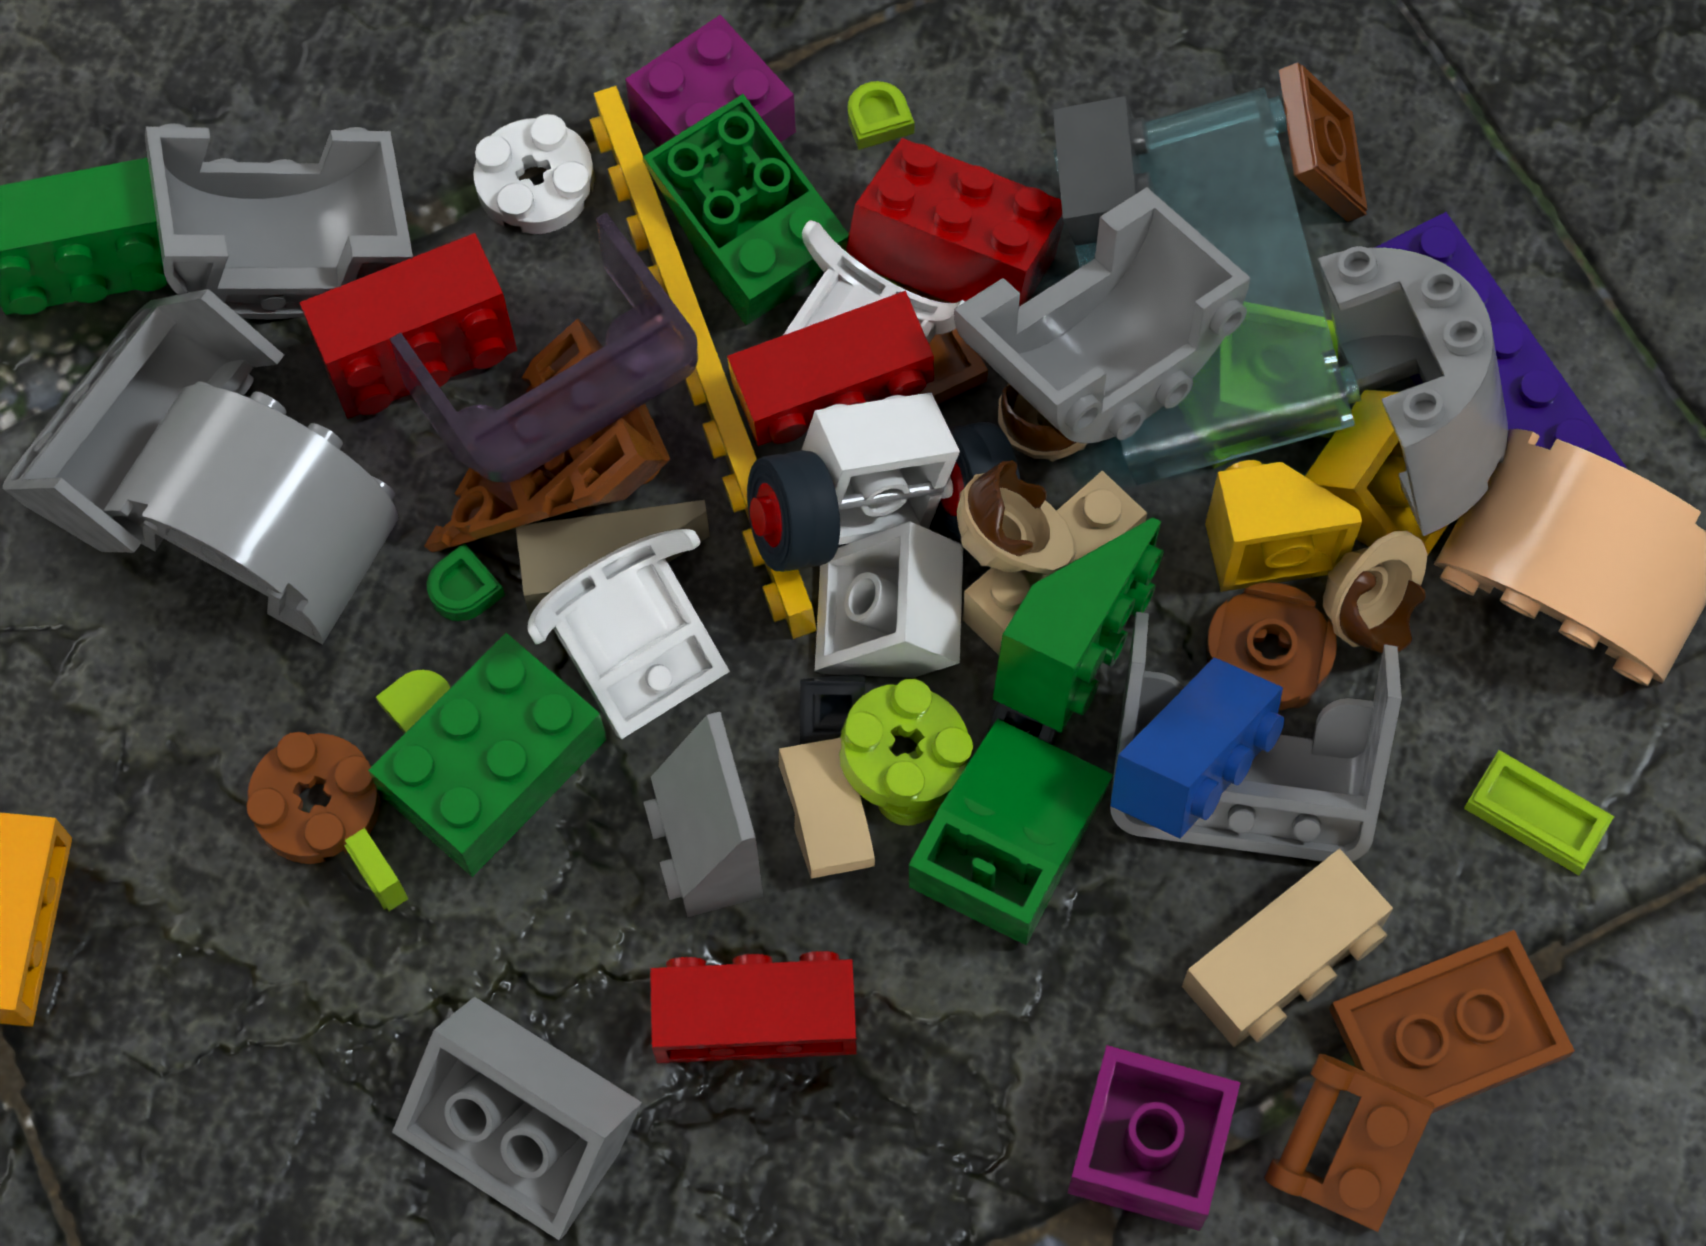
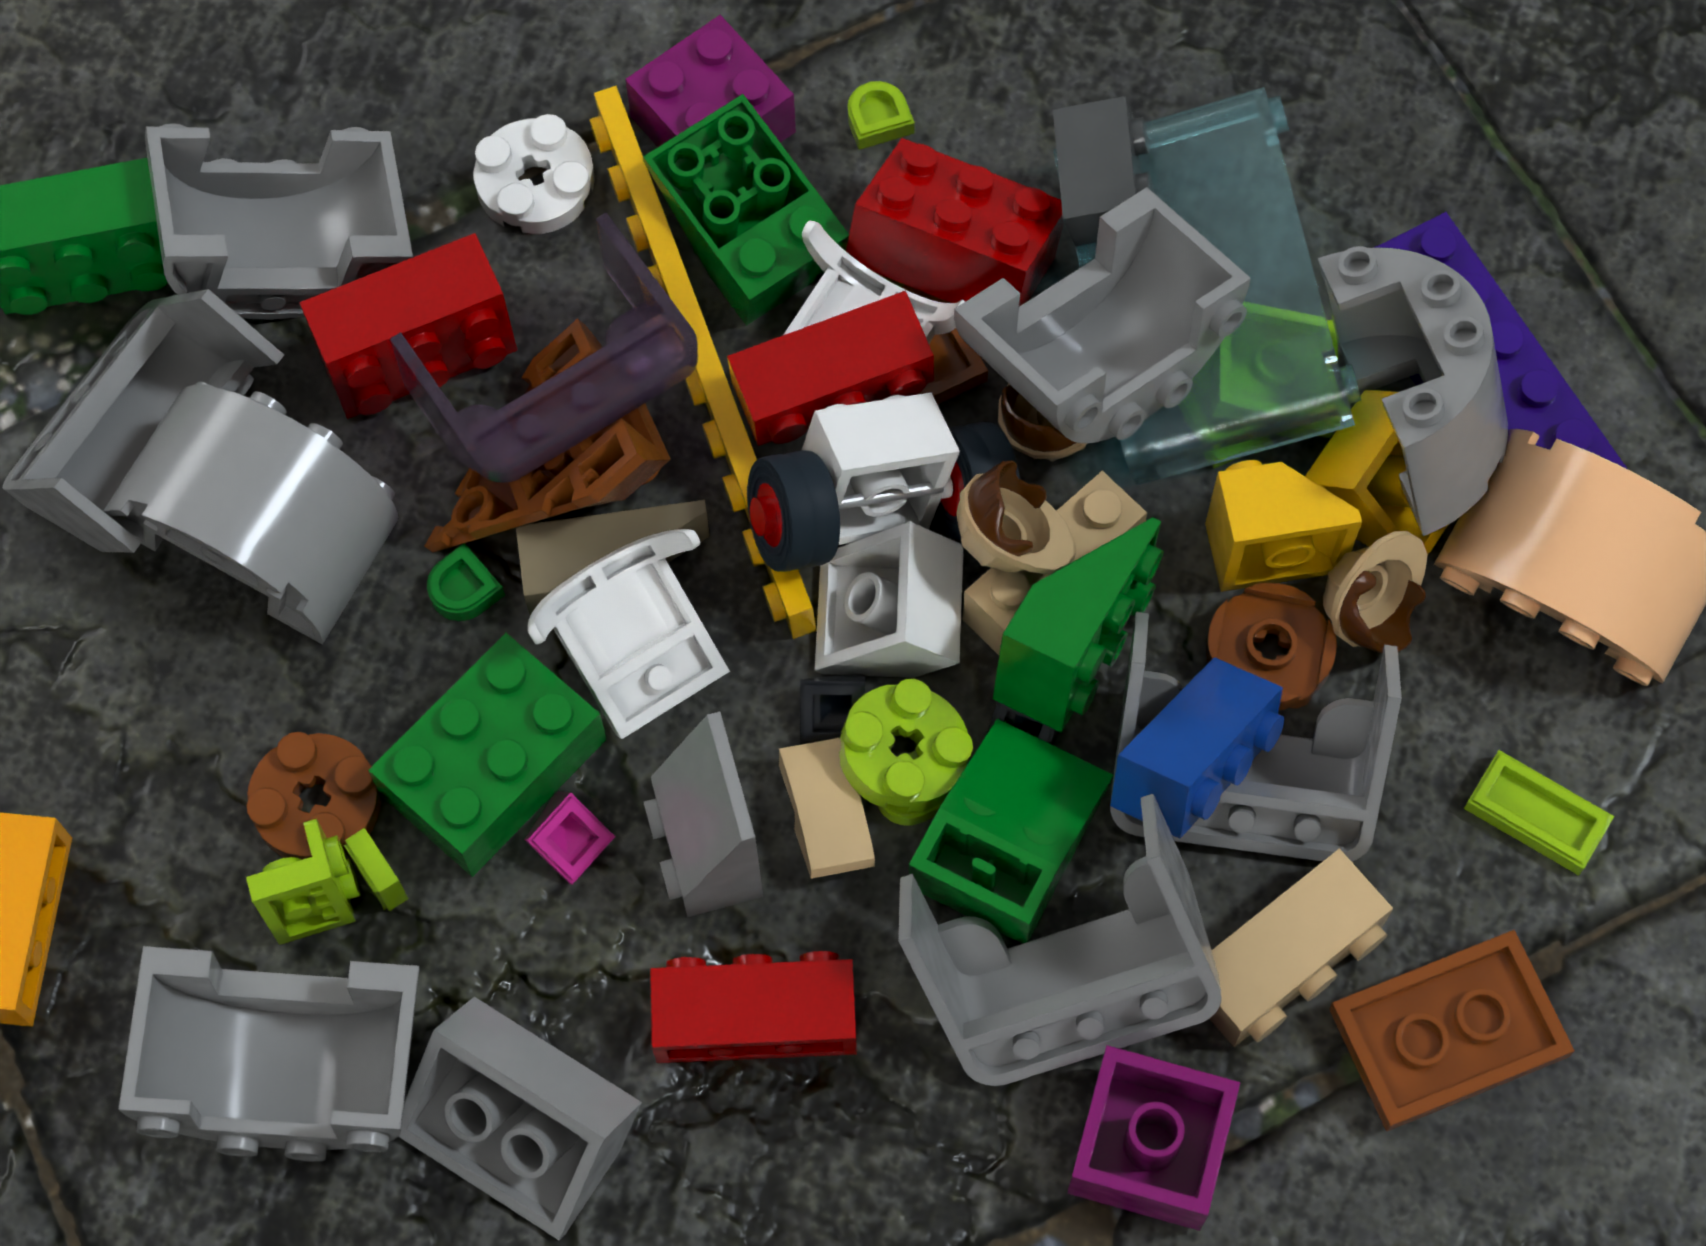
lime tile [376,670,450,734] -> none
dark orange plate [1264,1054,1434,1232] -> none
dark orange plate [1279,62,1368,222] -> none
none -> light grey cylinder [118,946,419,1161]
none -> lime bracket [246,818,361,945]
none -> dark pink slope [524,791,616,885]
none -> light grey windscreen [899,794,1221,1086]

